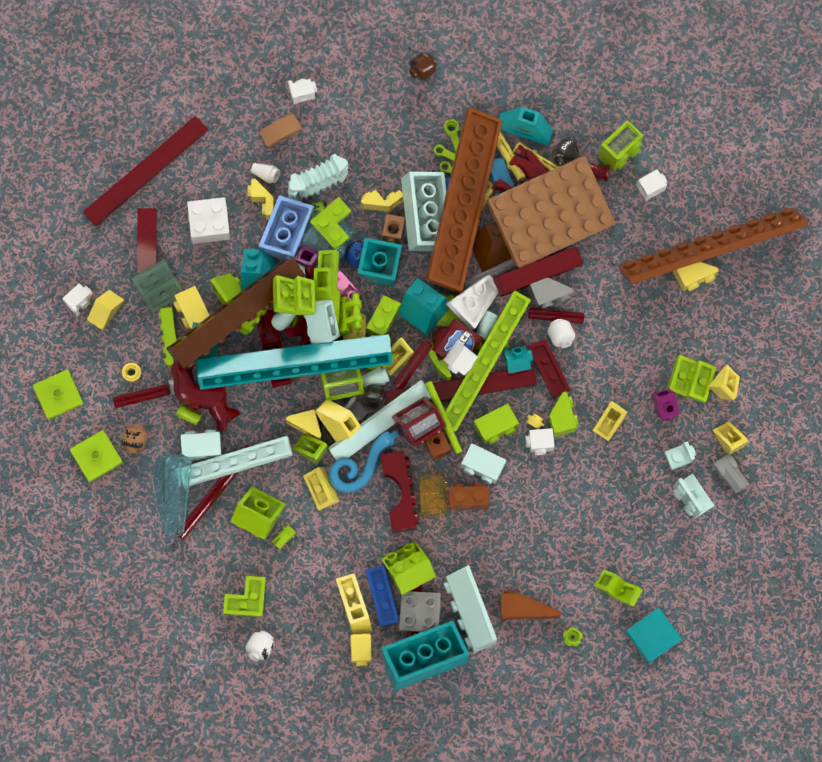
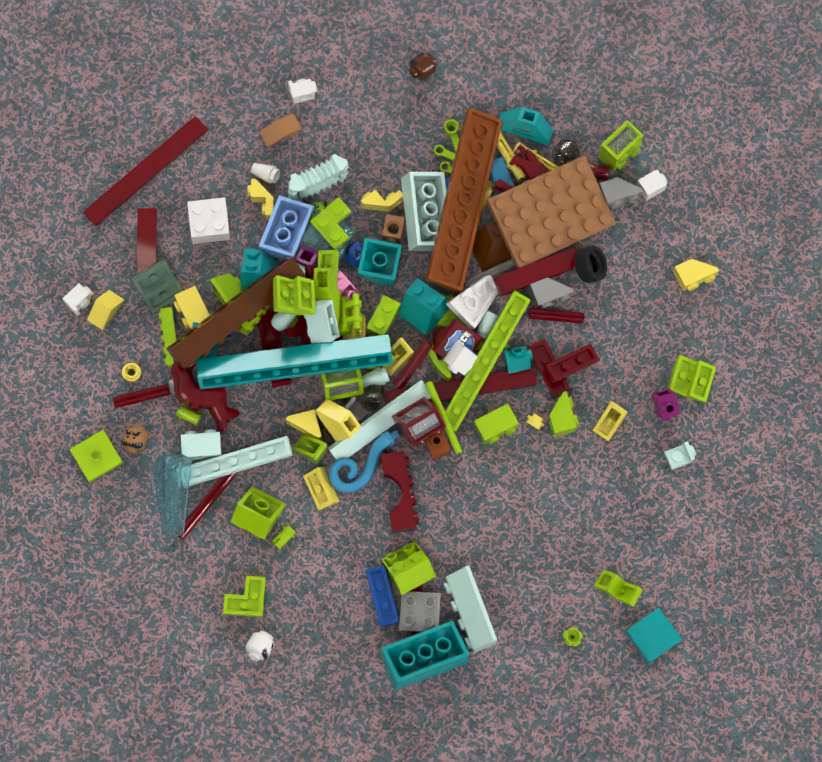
lime plate [33,369,84,420] -> none
light yellow slope [336,573,373,635] -> none
light yellow slope [351,634,372,667] -> none
clear yellow brick [419,475,448,518] -> none
dark orange brick [448,483,489,510] -> none
light aqua brick [461,443,506,484] -> none
dark orange slope [500,590,561,620] -> none
white brick [525,428,554,455] -> none
white head [548,319,576,348] -> none
dark orange plate [619,208,808,285] -> none
light aqua bracket [673,474,714,519] -> none
light yellow slope [708,365,740,400] -> none
light grey piece [712,453,749,494] -> none
light yellow slope [713,421,748,454] -> none
none -> dark red plate [543,344,600,384]
none -> black tyre [574,245,607,283]
none -> light grey slope [599,177,643,209]

